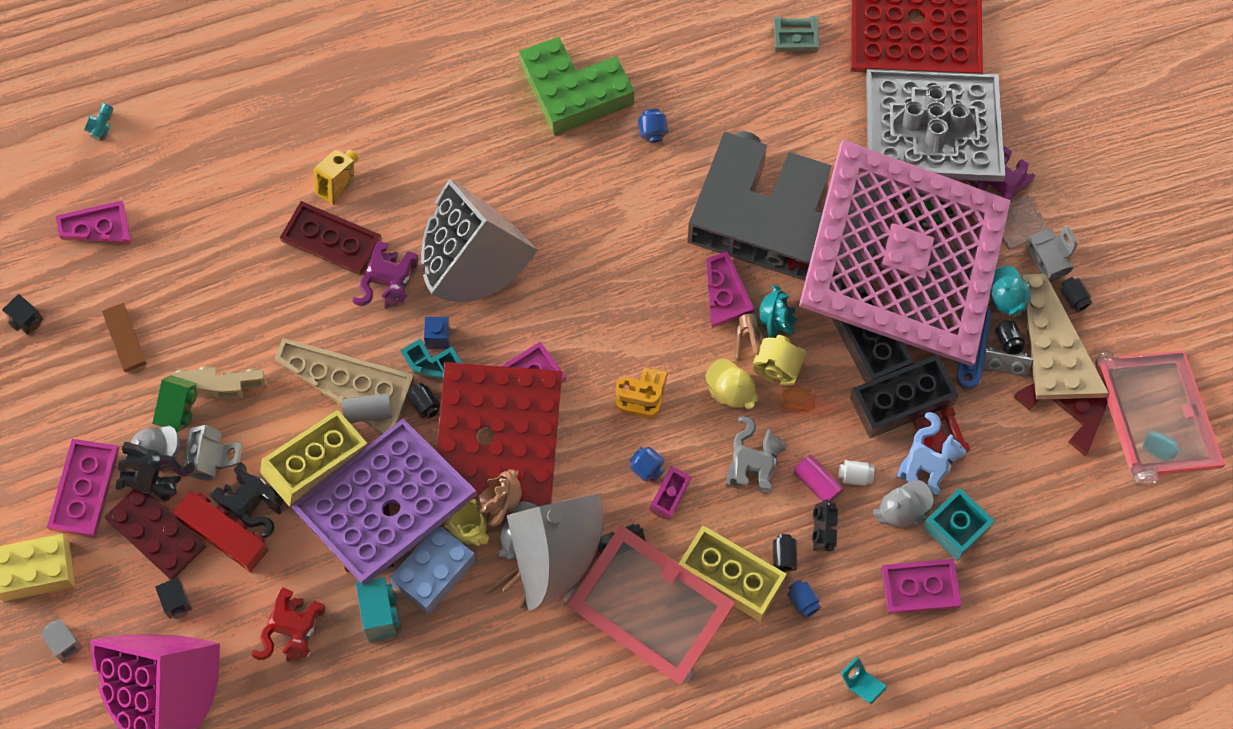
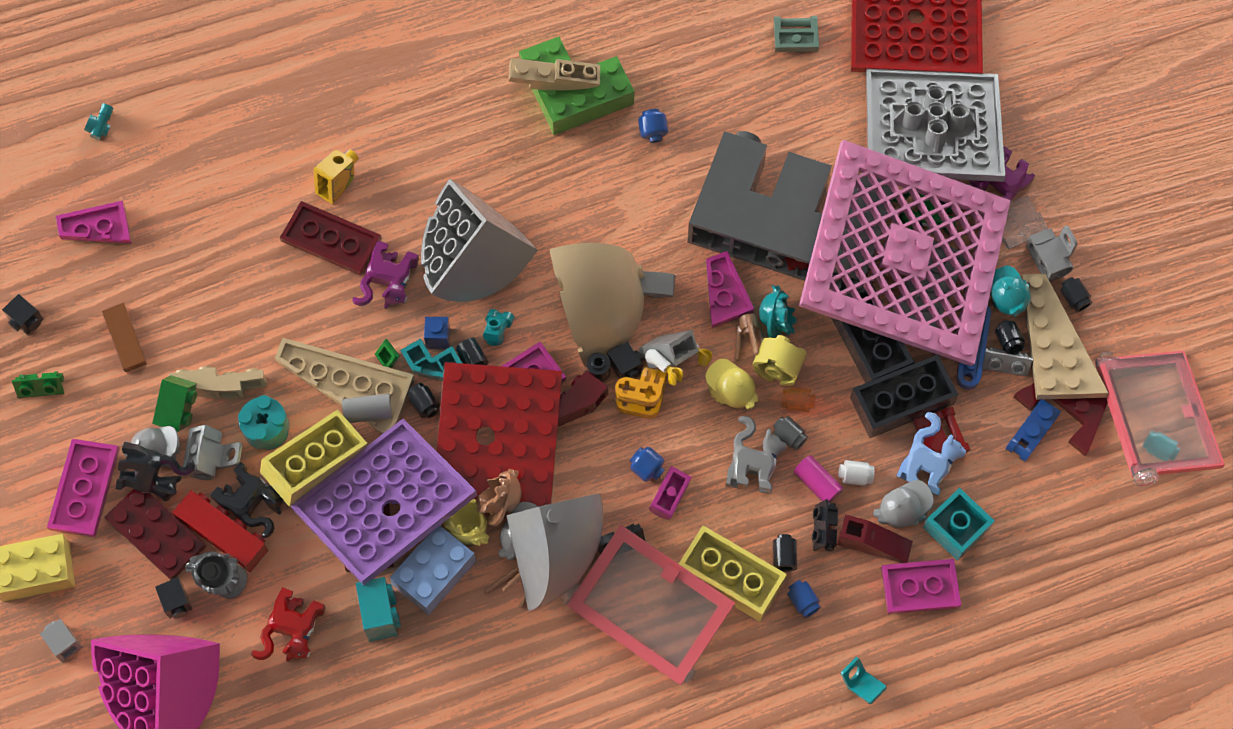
none -> green hinge [12,371,64,398]
none -> dark grey hair [185,551,248,599]
none -> teal brick [238,395,290,450]
none -> green slope [374,339,400,368]
none -> black brick [455,337,488,365]
none -> teal plate [483,309,515,346]
none -> tan slope [509,58,600,91]
none -> tan brick [550,243,645,367]
none -> dark red slope [558,370,608,427]
none -> black brick [587,353,611,382]
none -> black brick [607,341,643,379]
none -> light grey torso [639,330,712,386]
none -> light grey slope [641,271,676,298]
none -> dark grey brick [773,416,808,450]
none -> dark red slope [837,514,913,563]
none -> blue plate [1005,399,1061,462]

